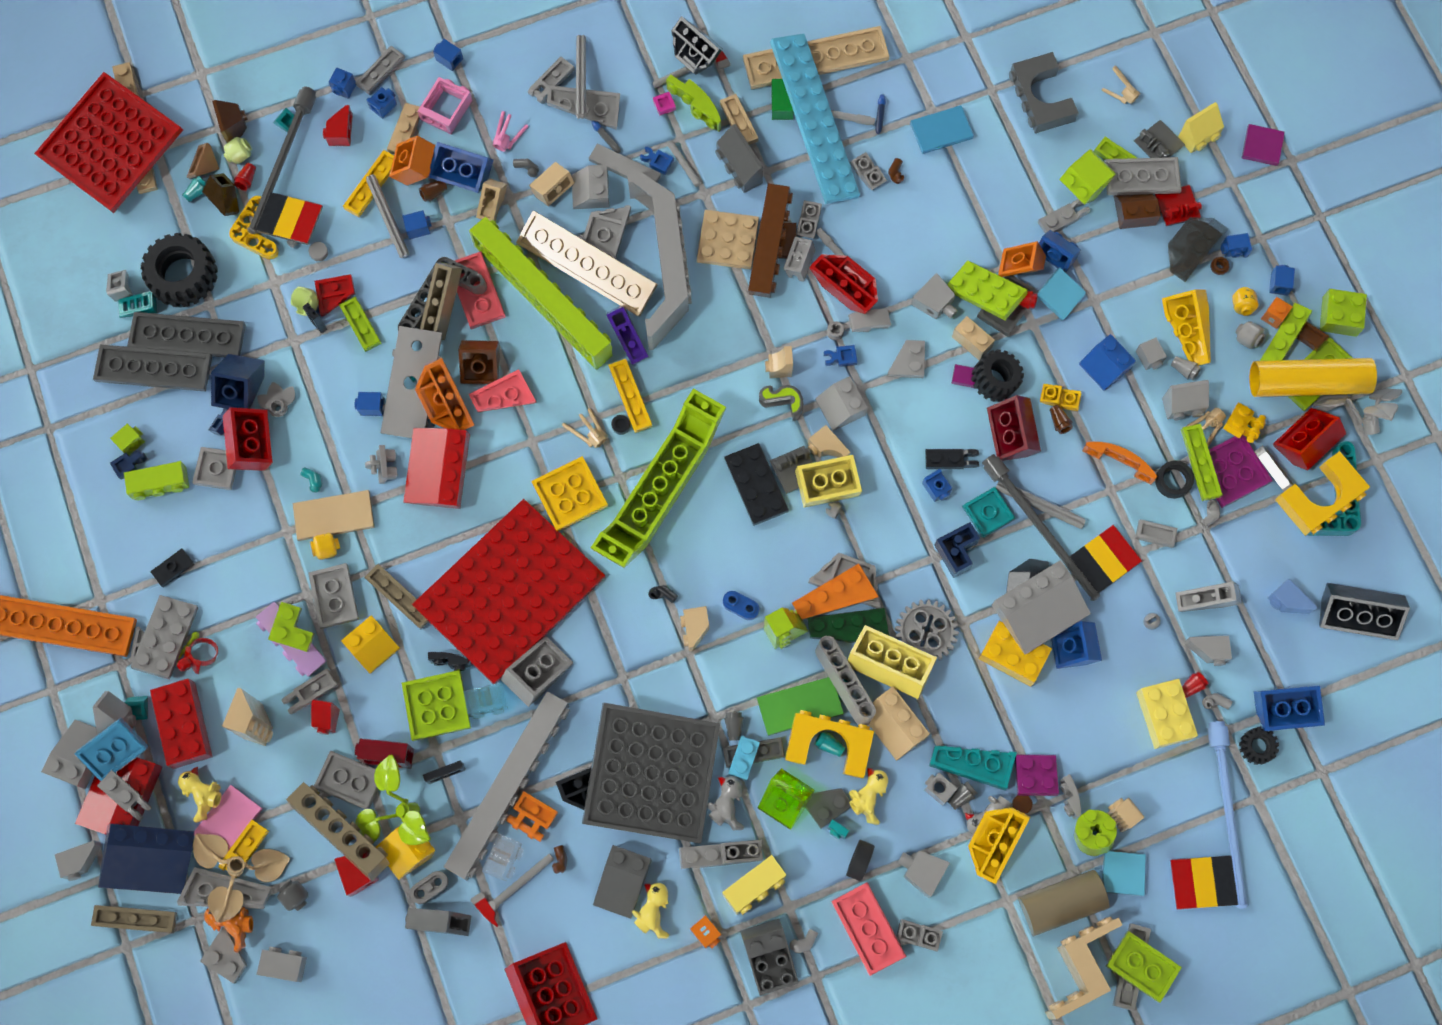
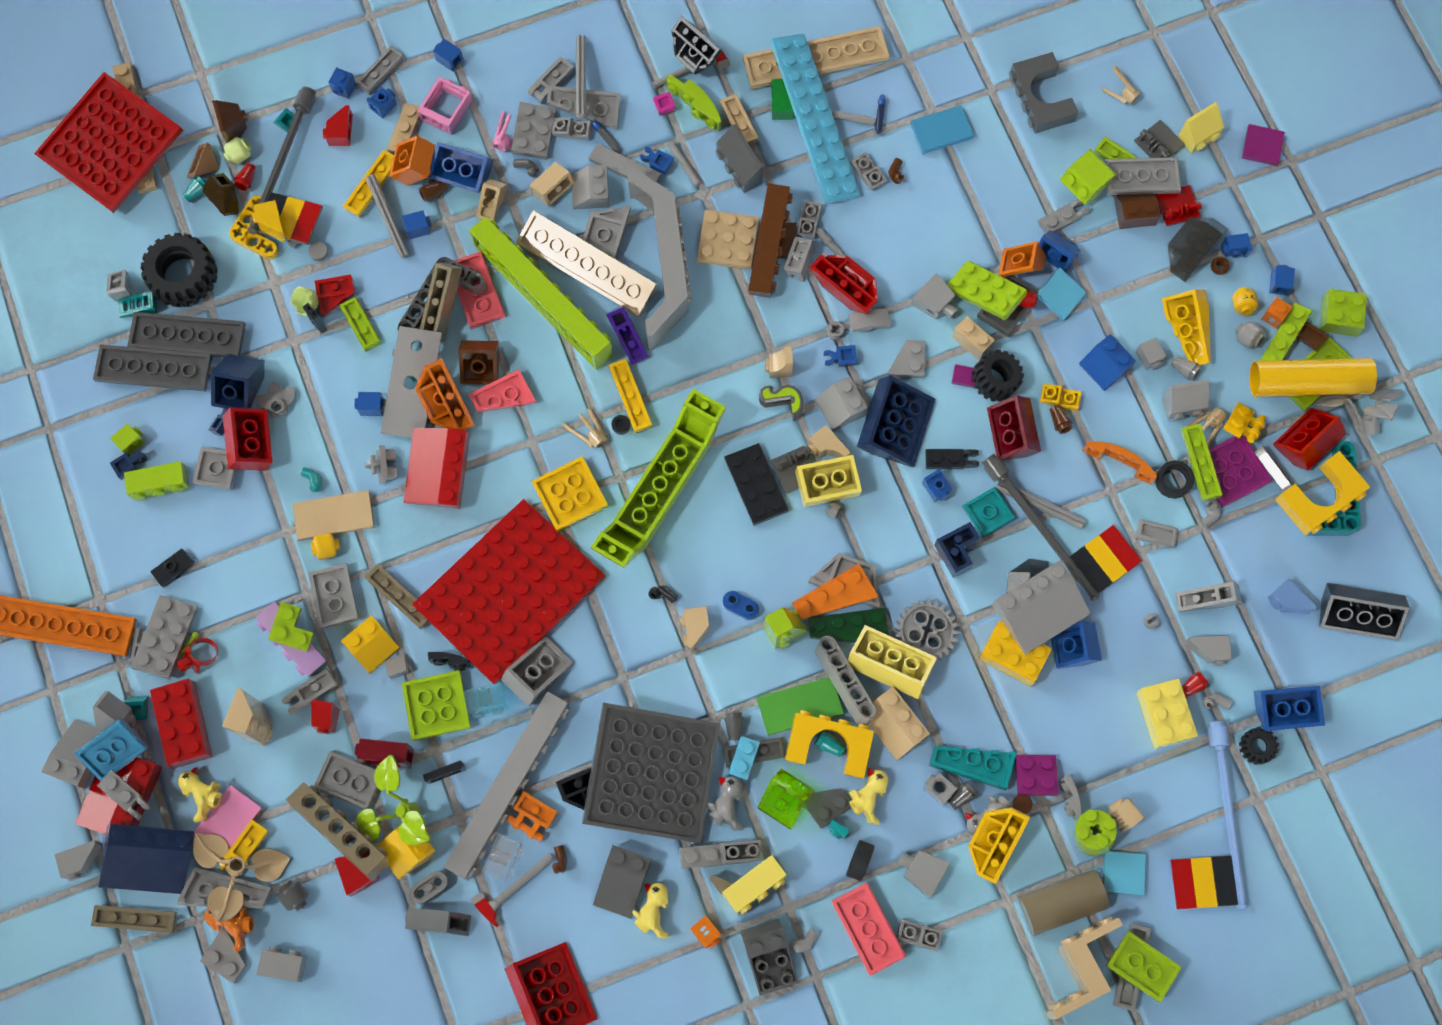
none -> yellow slope [252,200,286,242]
none -> light grey slope [385,655,409,679]
none -> light grey plate [511,102,556,160]
none -> light grey slope [552,117,592,140]
none -> dark tan slope [710,875,733,894]
none -> dark blue slope [857,375,936,467]

